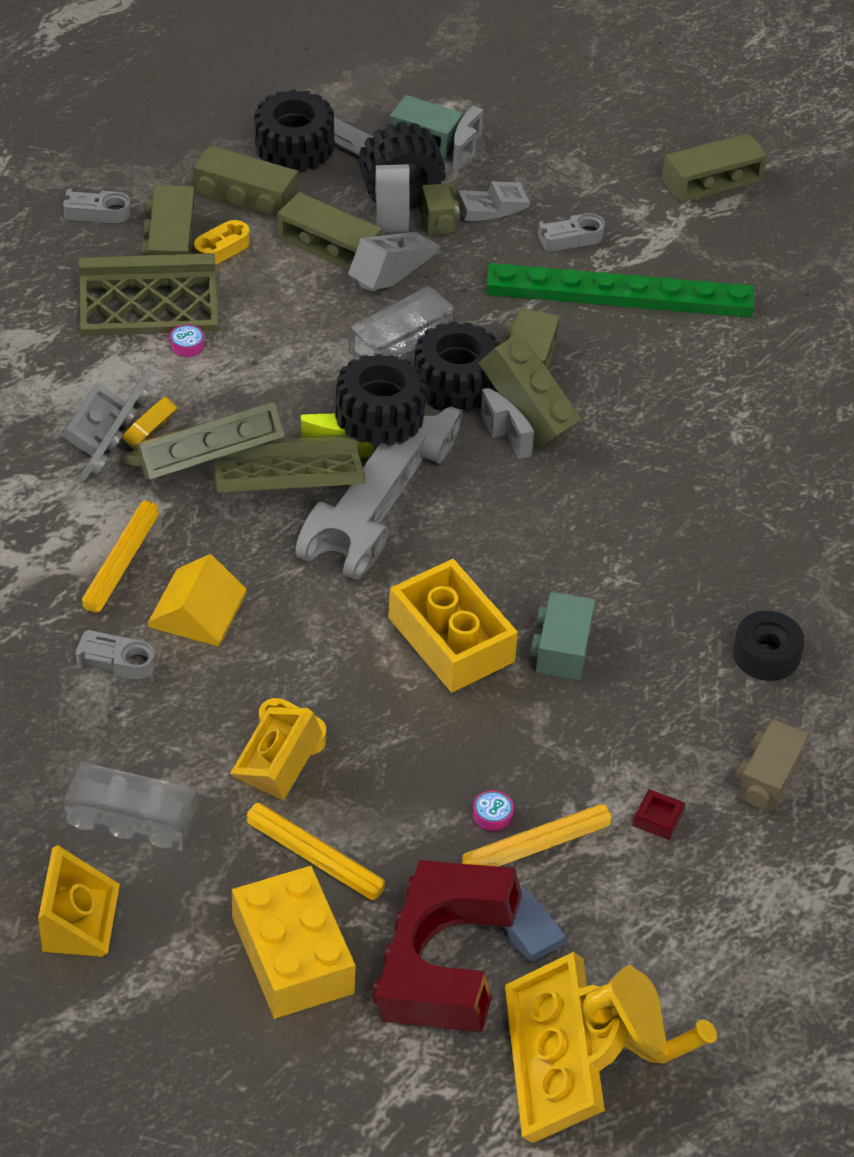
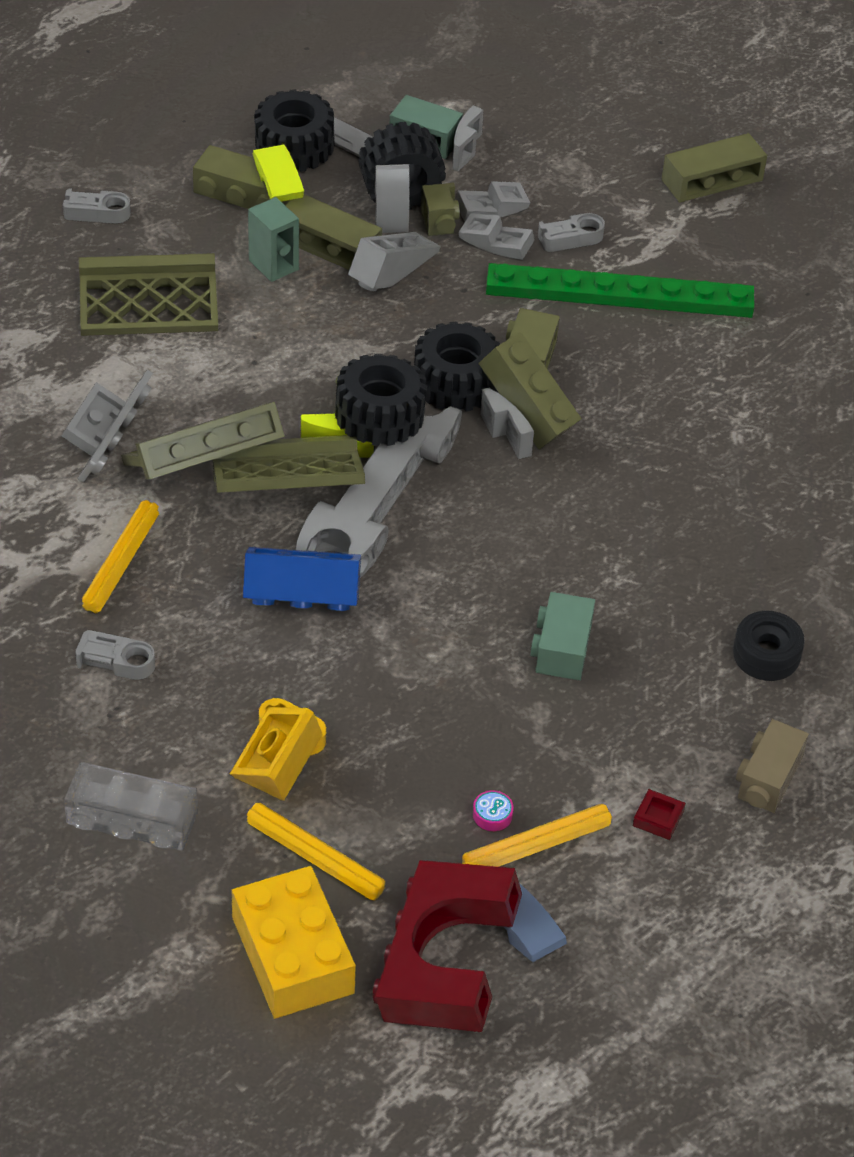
yellow slope [38,845,120,957] -> none
yellow beam [122,396,179,451] -> none
olive brick [142,185,195,255] -> none
yellow slope [148,554,247,647] -> none
tile [170,324,205,357] -> none
yellow beam [194,220,250,265] -> none
clear brick [349,286,455,360] -> none
yellow brick [388,559,518,693] -> none
yellow plate [505,952,717,1143] -> none
none -> blue brick [243,547,361,611]
none -> sand green brick [248,197,299,282]
none -> neon yellow slope [252,145,304,202]
none -> light grey slope [458,213,534,260]

